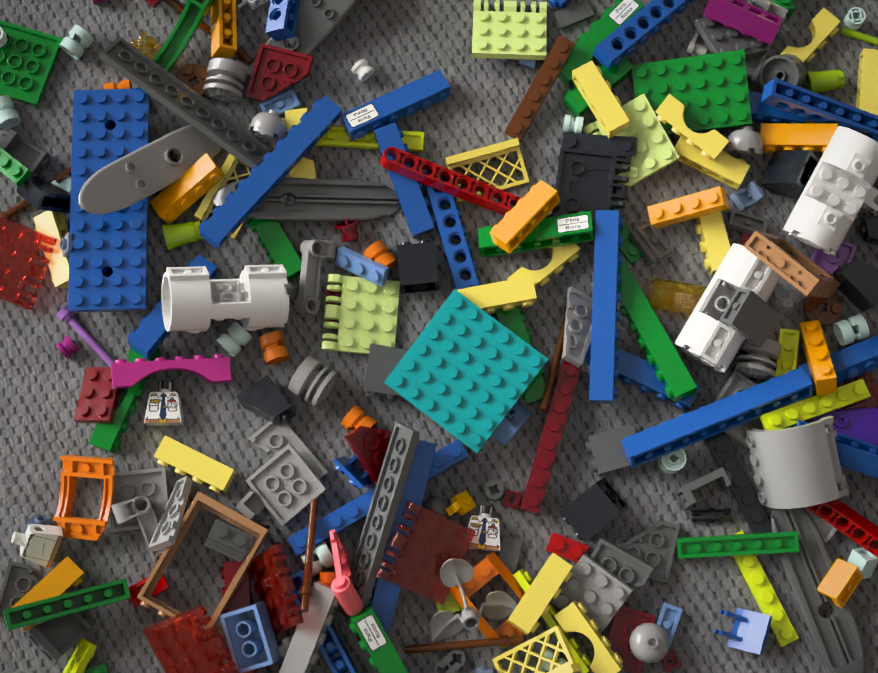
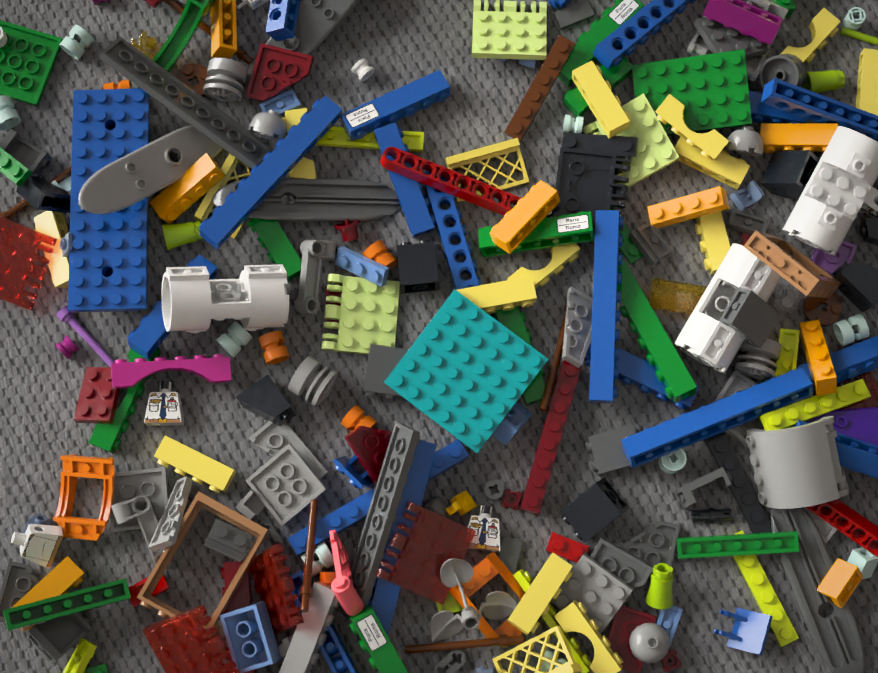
none -> lime plant [645,563,673,610]

